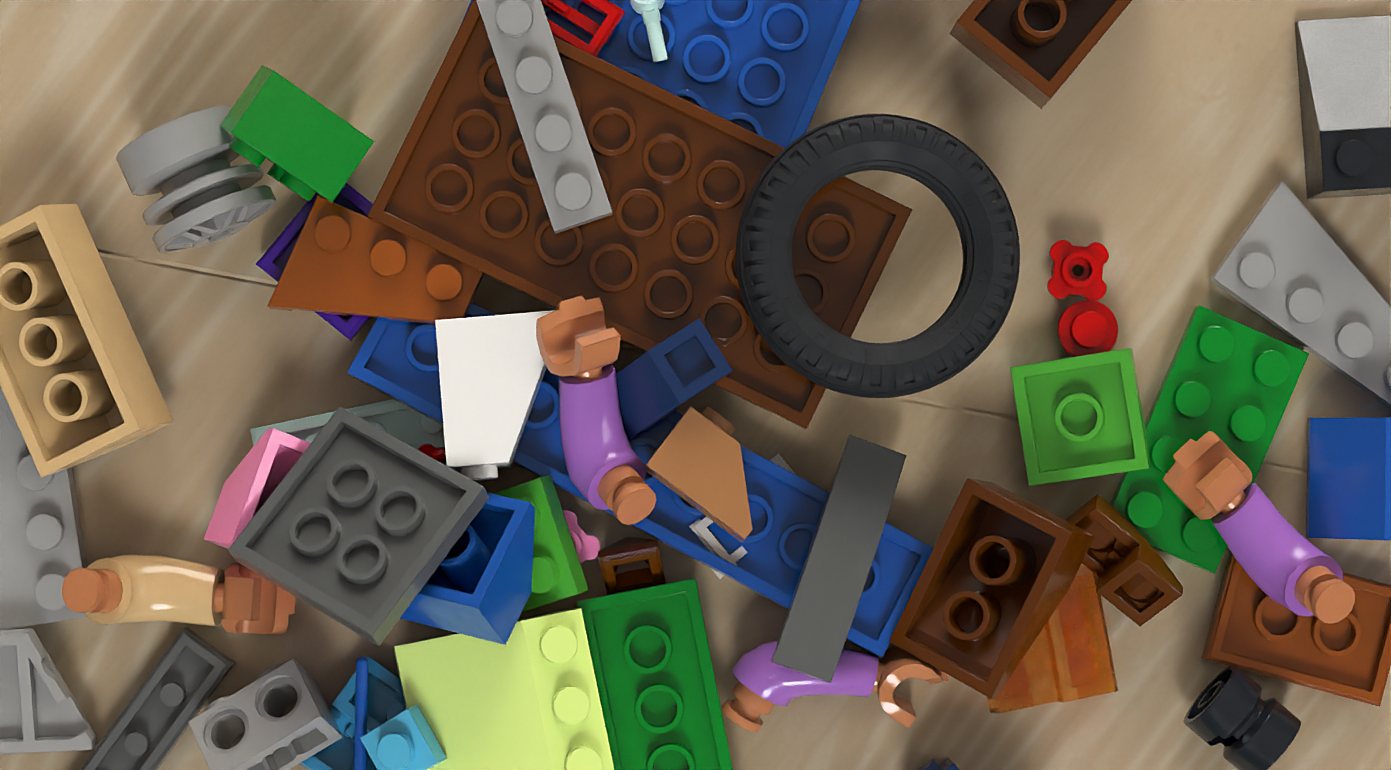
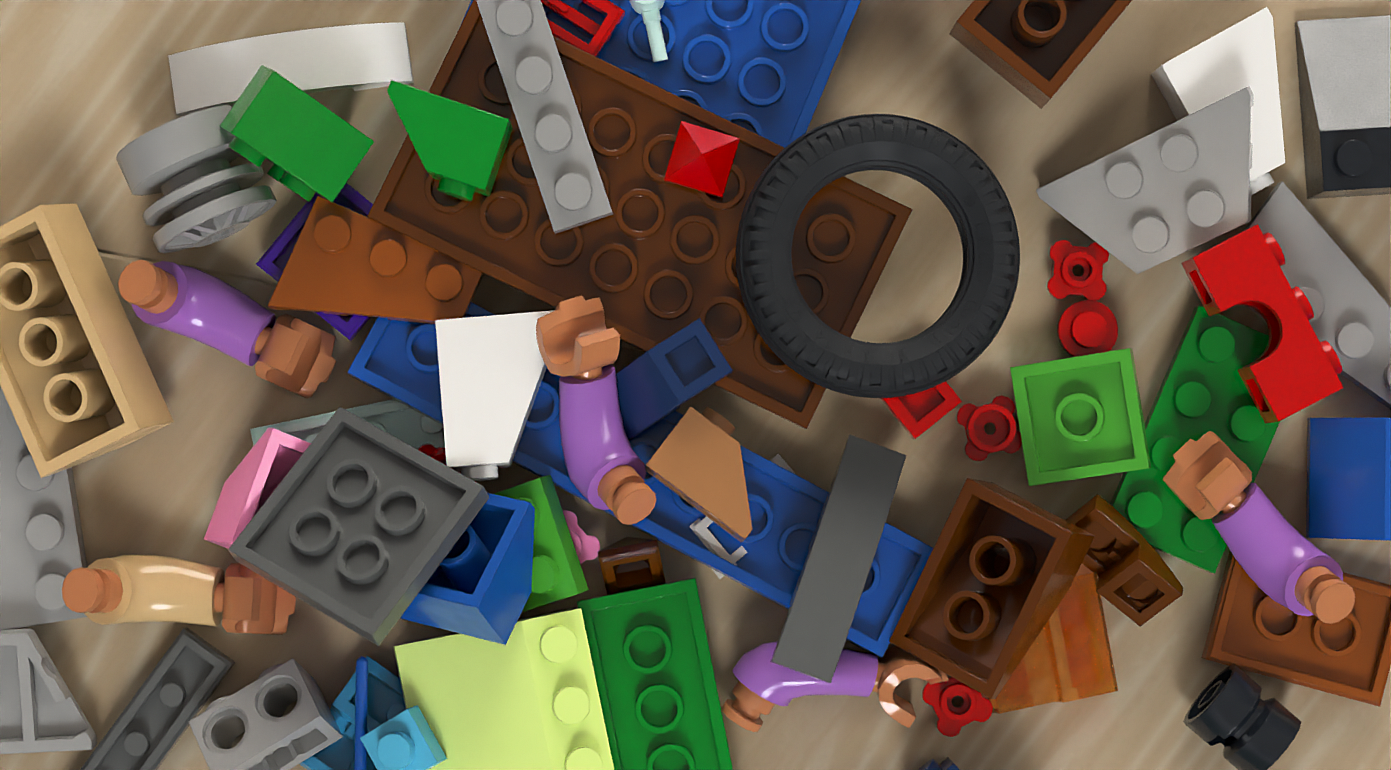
none -> piece [118,260,336,399]
none -> white slope [168,22,414,116]
none -> green slope [387,80,513,202]
none -> red slope [664,121,740,198]
none -> red plate [880,381,962,440]
none -> red plate [922,676,993,737]
none -> red plate [957,396,1022,461]
none -> light grey wing [1036,86,1254,274]
none -> white slope [1151,7,1285,195]
none -> red arch [1181,224,1344,423]

